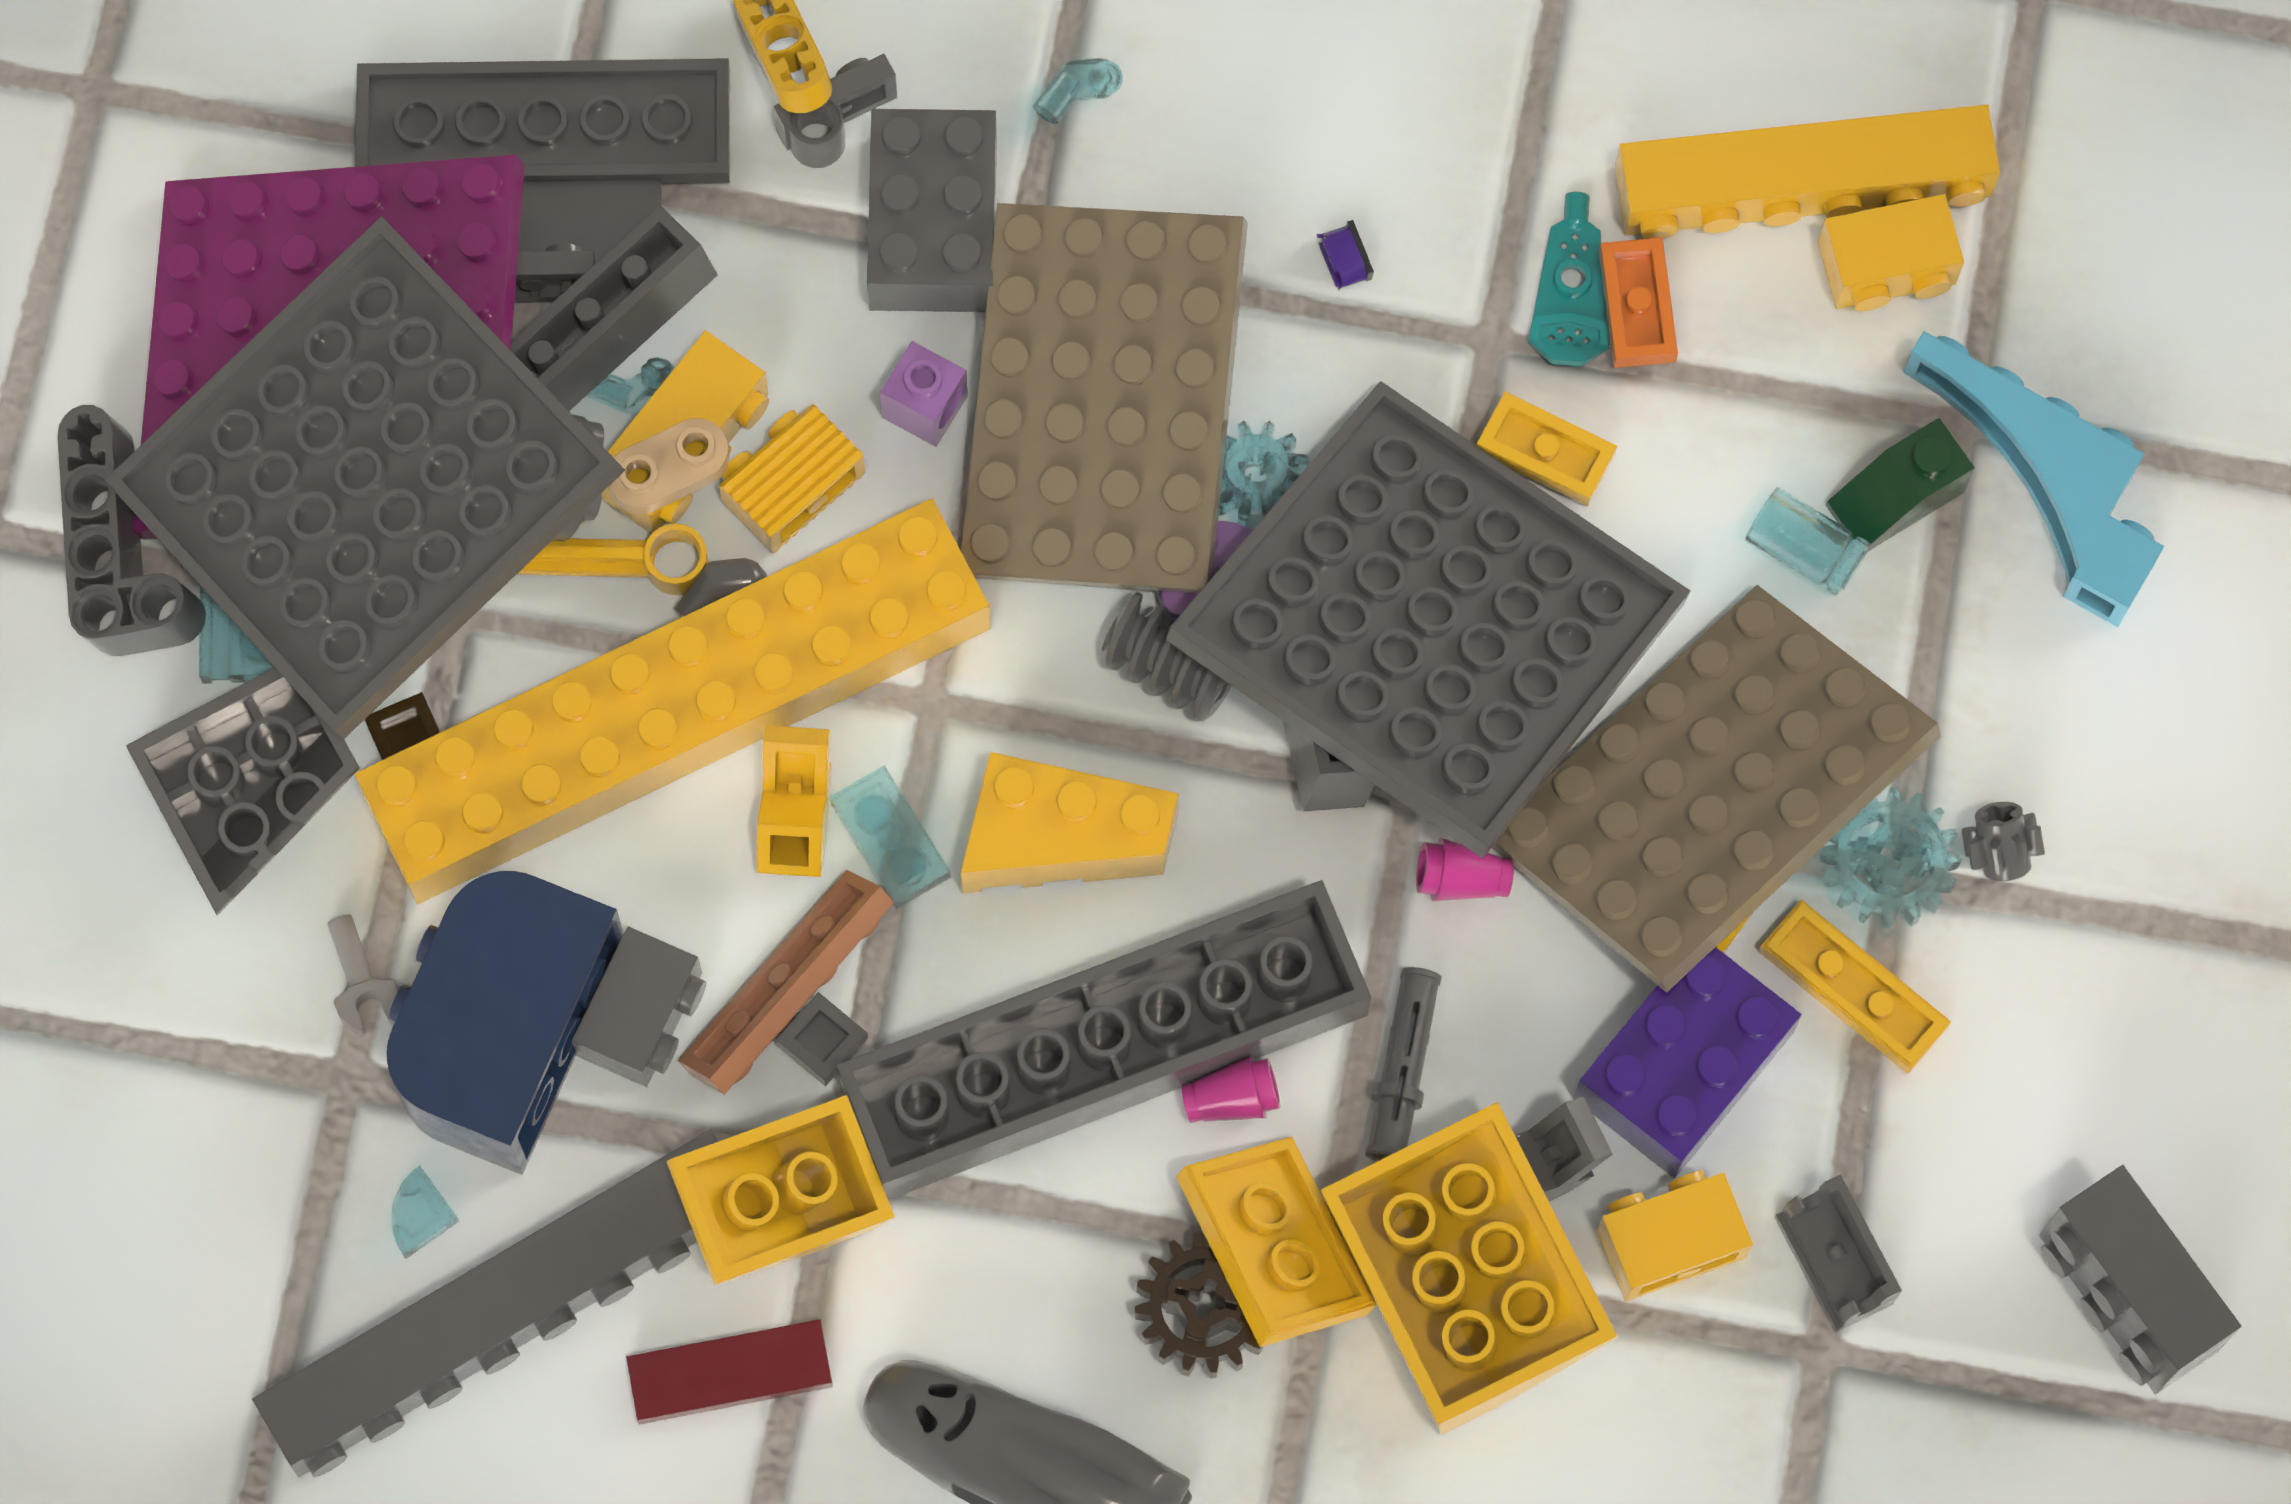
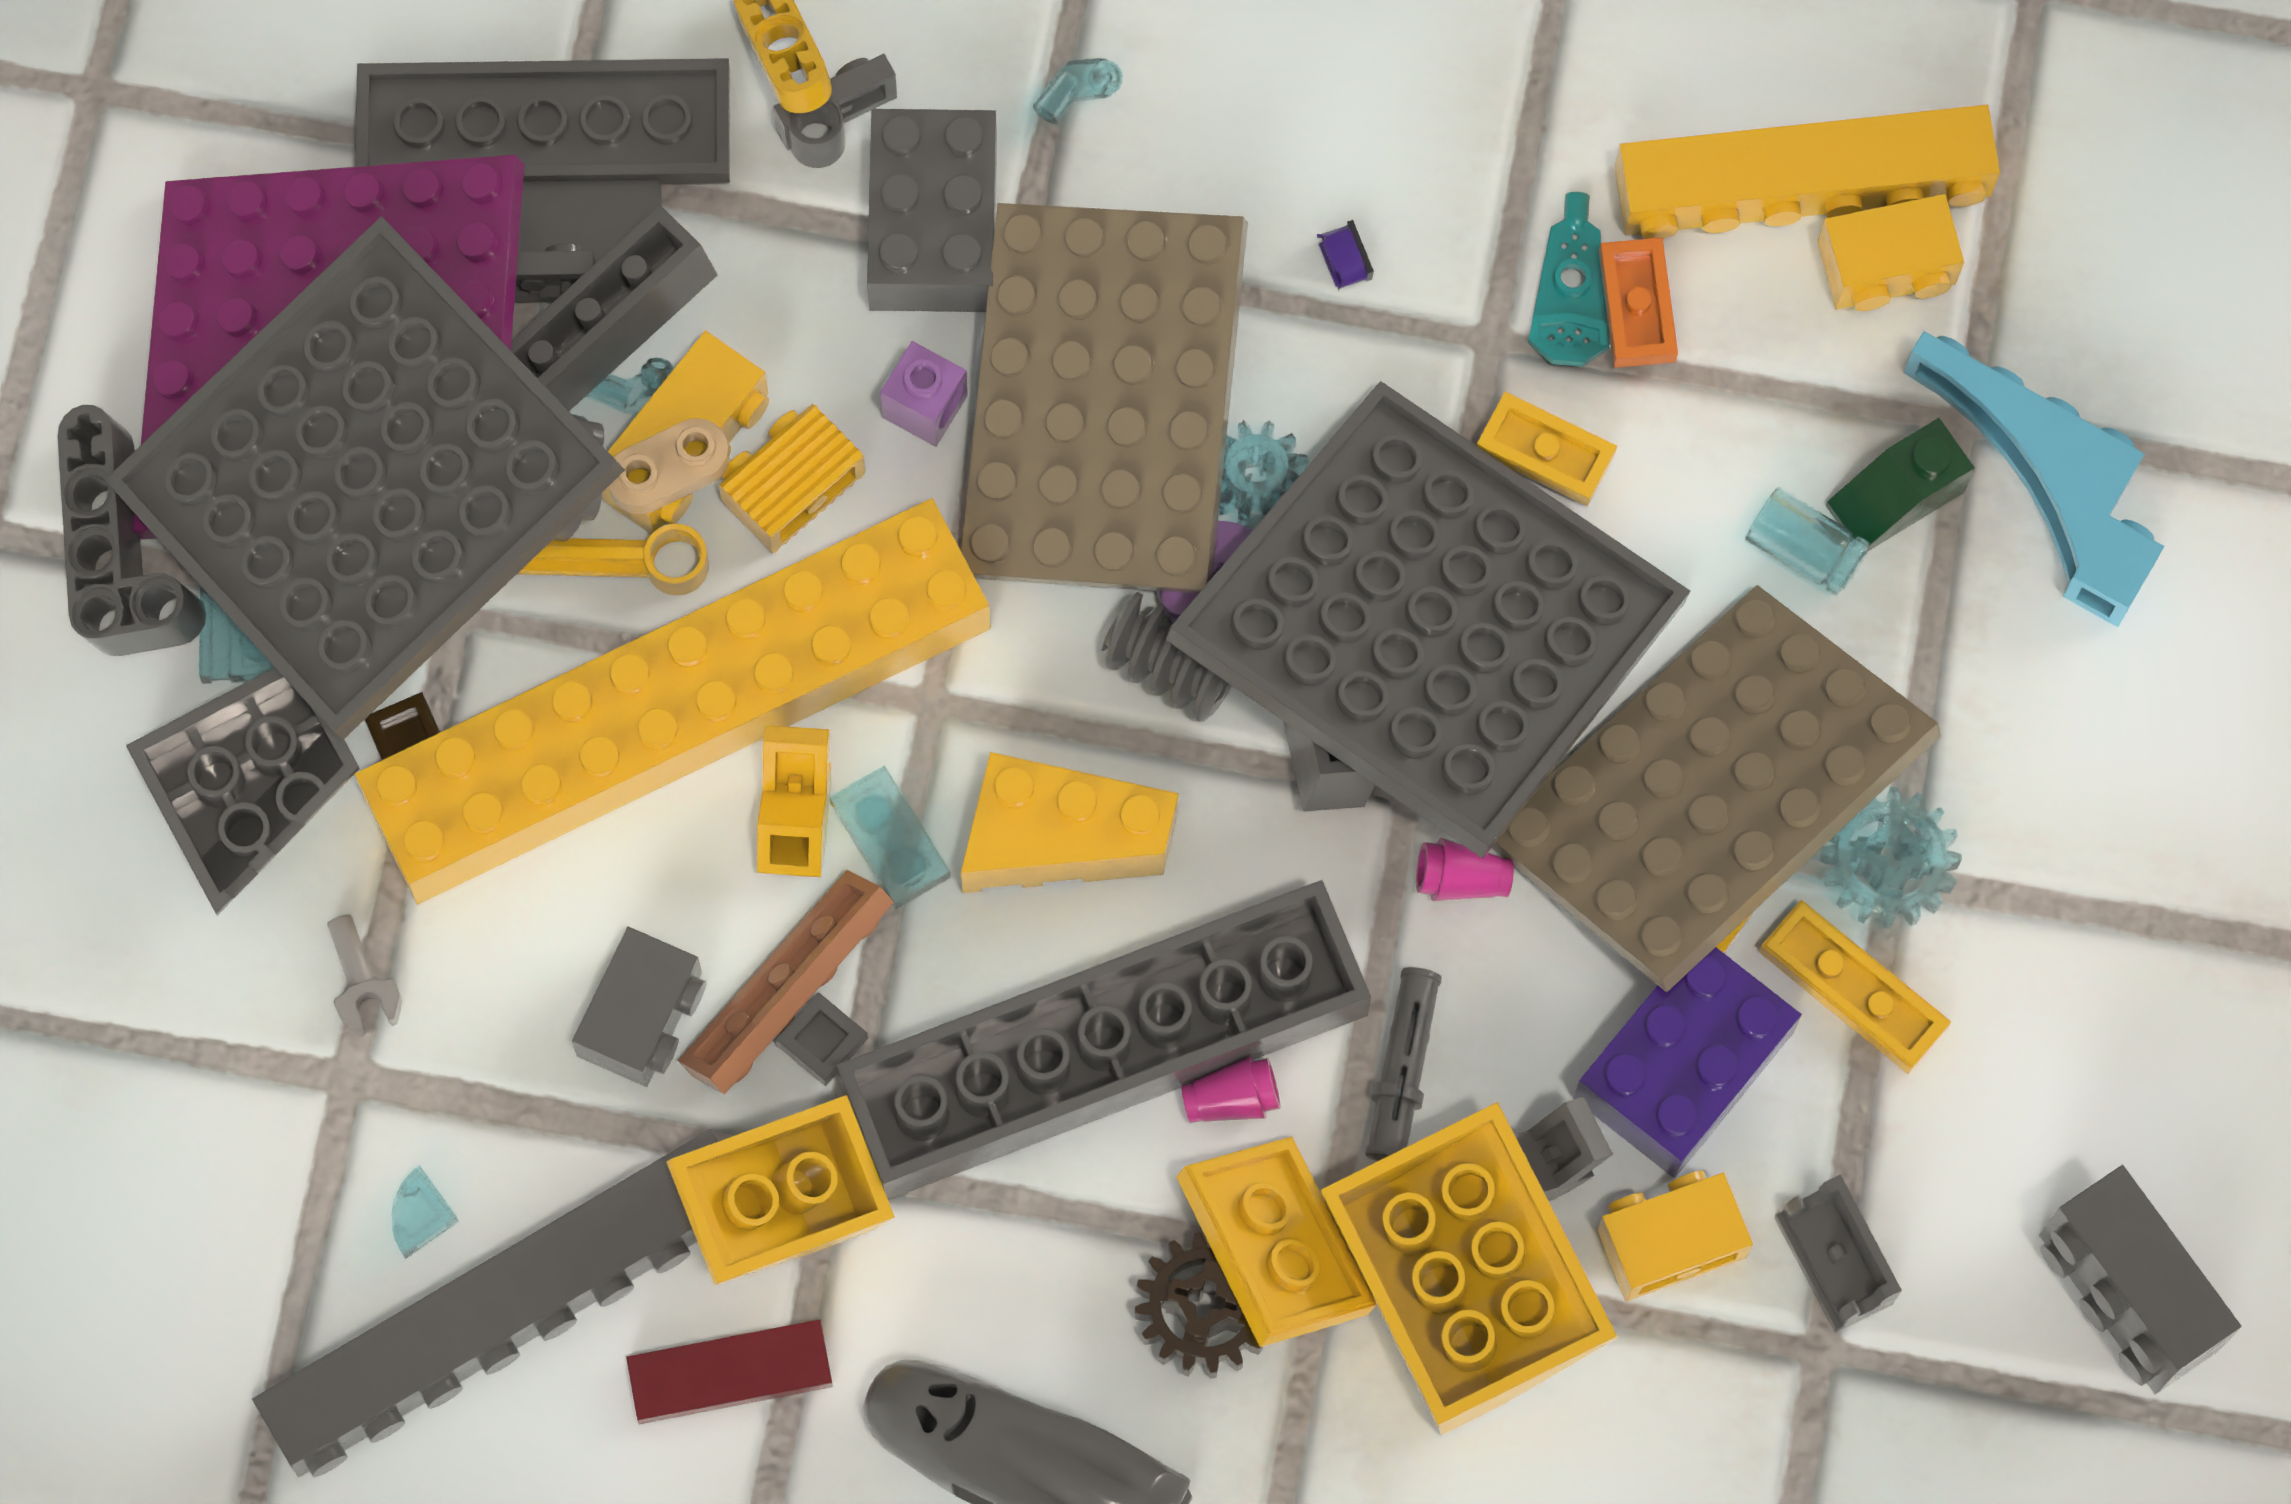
dark blue brick [387,871,624,1175] -> none
dark grey arm [675,558,767,616] -> none
dark grey gear [1961,802,2045,881] -> none

